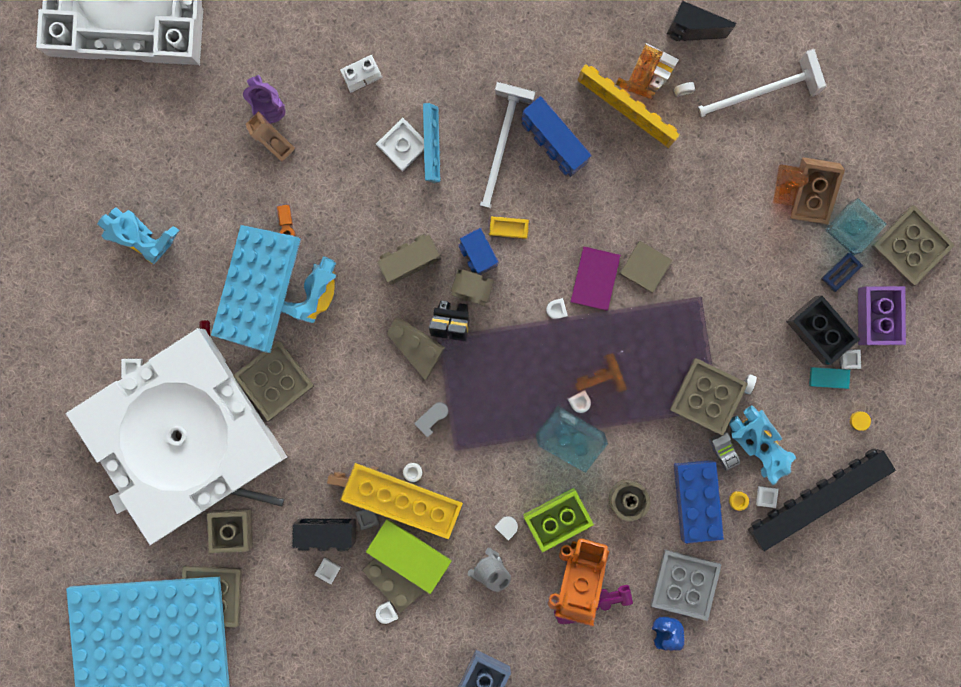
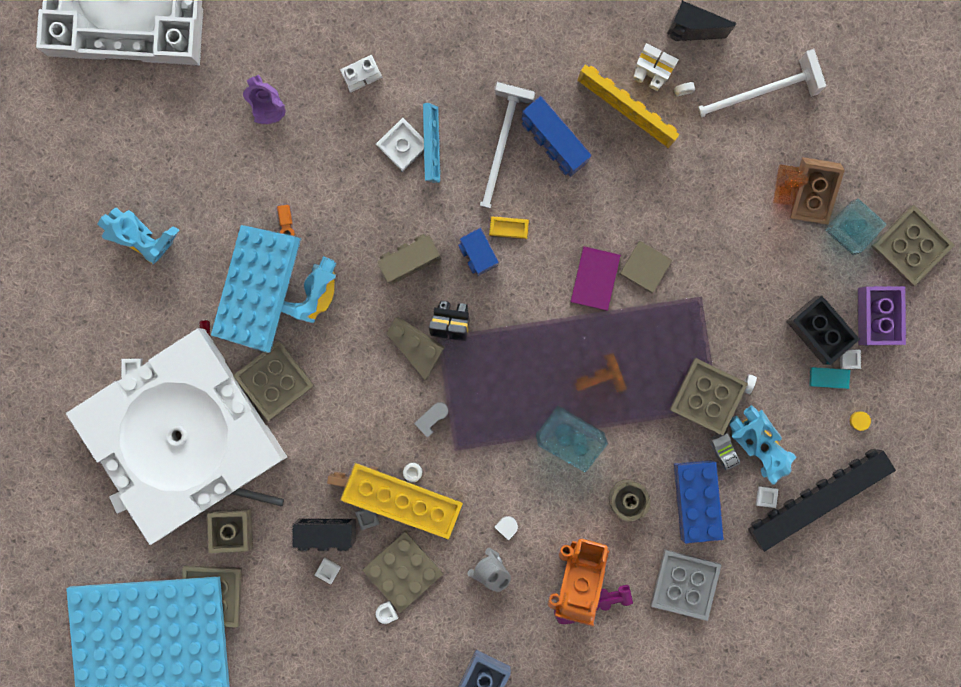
medium nougat bracket [245,111,295,162] -> none
lime tile [366,519,452,594] -> none
dark tan brick [451,269,494,306] -> none
lime brick [523,488,594,553] -> none
white tile [546,298,568,319] -> none
white tile [568,390,591,413] -> none
clear orange bracket [615,44,663,100] -> none
blue hair [652,617,684,651] -> none
yellow tile [729,491,749,511] -> none
dark blue tile [821,252,863,292] -> none

